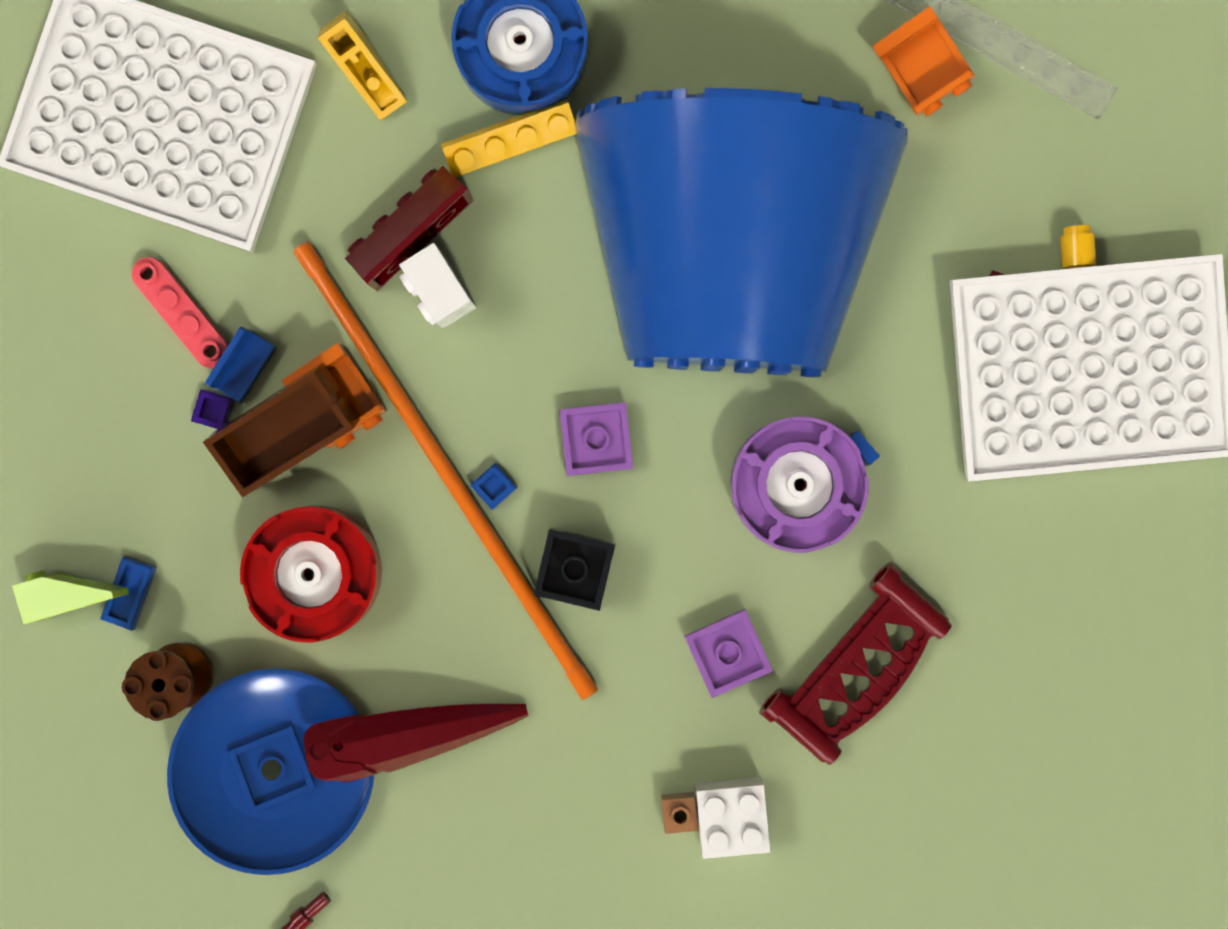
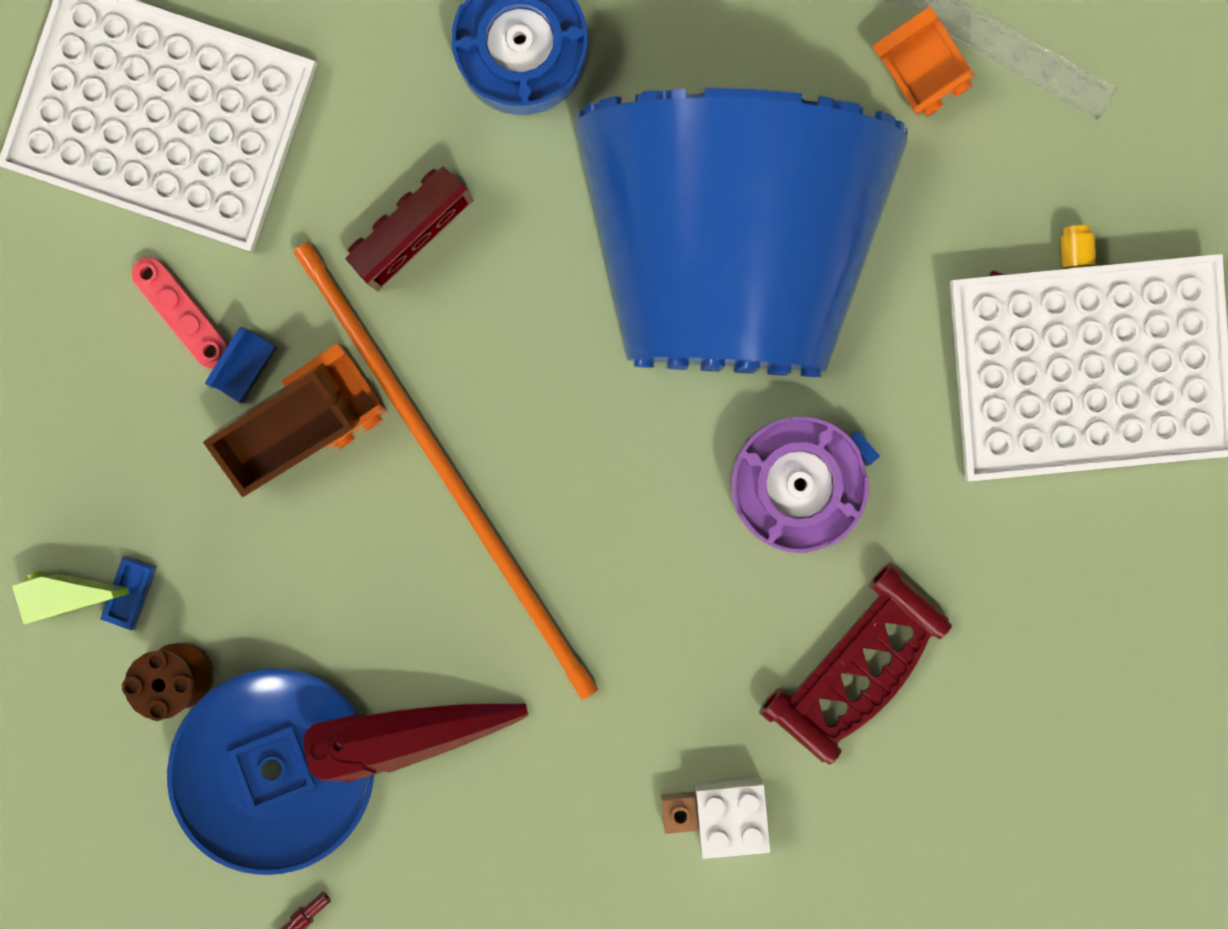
dark purple tile [191,389,235,429] -> none
red piece [240,506,382,643] -> none
yellow slope [318,10,407,121] -> none
white brick [399,243,476,329] -> none
yellow plate [441,98,577,177] -> none
blue tile [470,463,517,510] -> none
black brick [534,528,616,611] -> none
medium lavender plate [559,402,633,476] -> none
medium lavender plate [684,609,773,698] -> none

